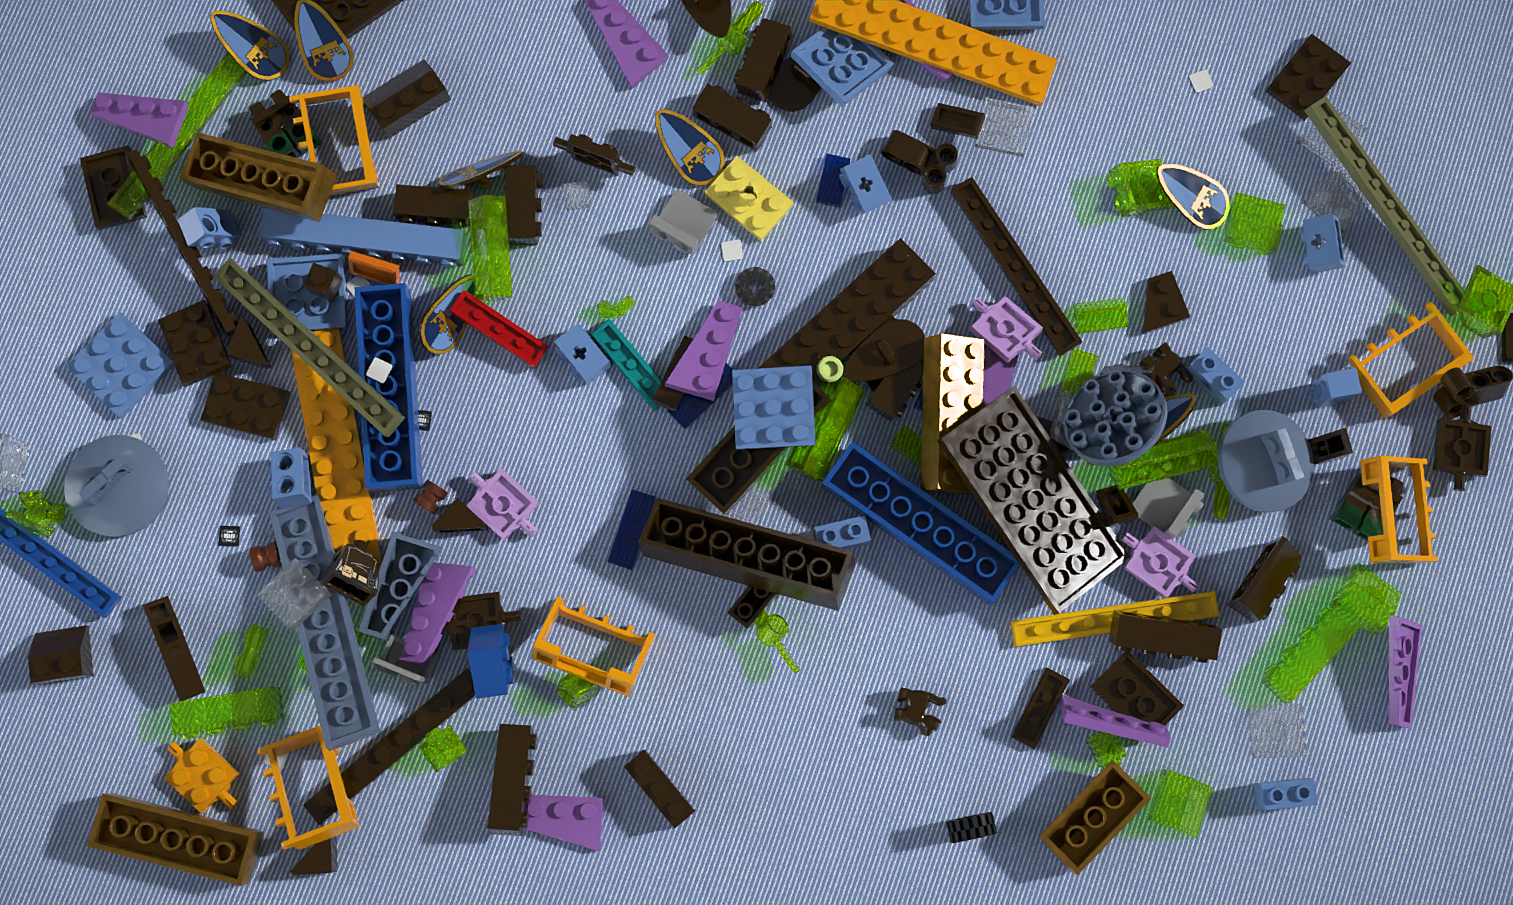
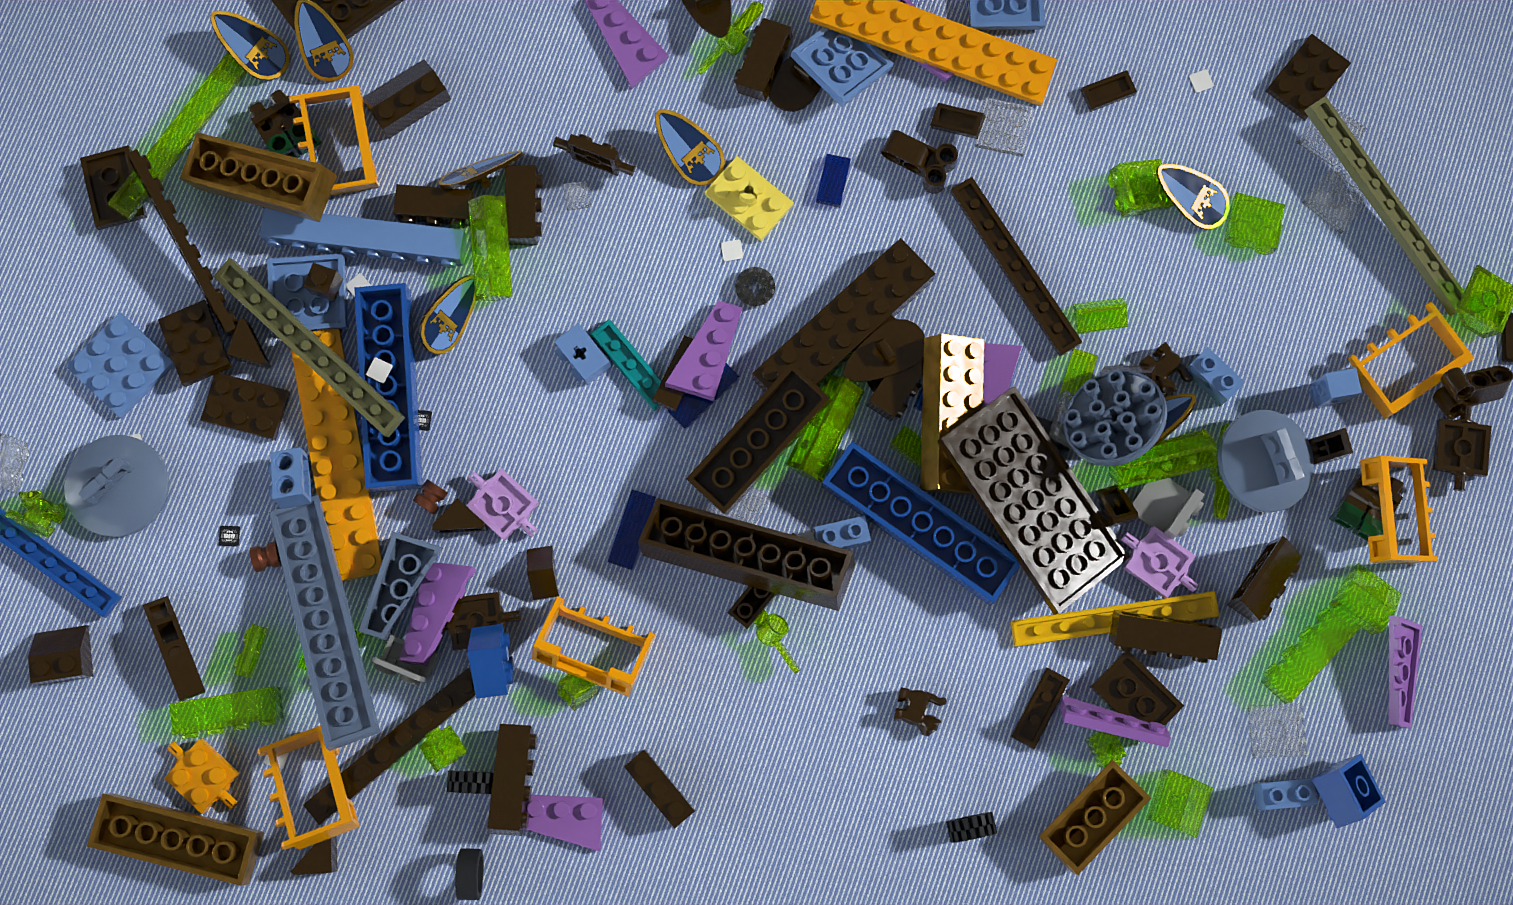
medium lavender wing [90,92,189,149] -> none
medium blue brick [177,207,241,250] -> none
clear plate [257,558,332,632] -> none
dark brown torso [321,540,379,606] -> none
orange tile [348,251,400,285] -> none
red plate [449,290,549,368] -> none
clear neon green arm [596,295,635,318] -> none
light grey bracket [649,190,718,256] -> none
dark brown brick [692,83,772,152] -> none
medium blue plate [732,366,816,449] -> none
yellowish green tile [817,356,843,383] -> none
medium blue brick [839,154,892,214] -> none
lavender plate [970,296,1043,363] -> none
dark brown wing [1142,271,1190,335] -> none
medium blue brick [1300,213,1346,273] -> none
none -> black tyre [446,770,494,794]
none -> black tyre [455,848,484,900]
none -> dark brown slope [527,546,559,600]
none -> dark brown tile [1081,70,1137,112]
none -> blue brick [1312,754,1386,828]

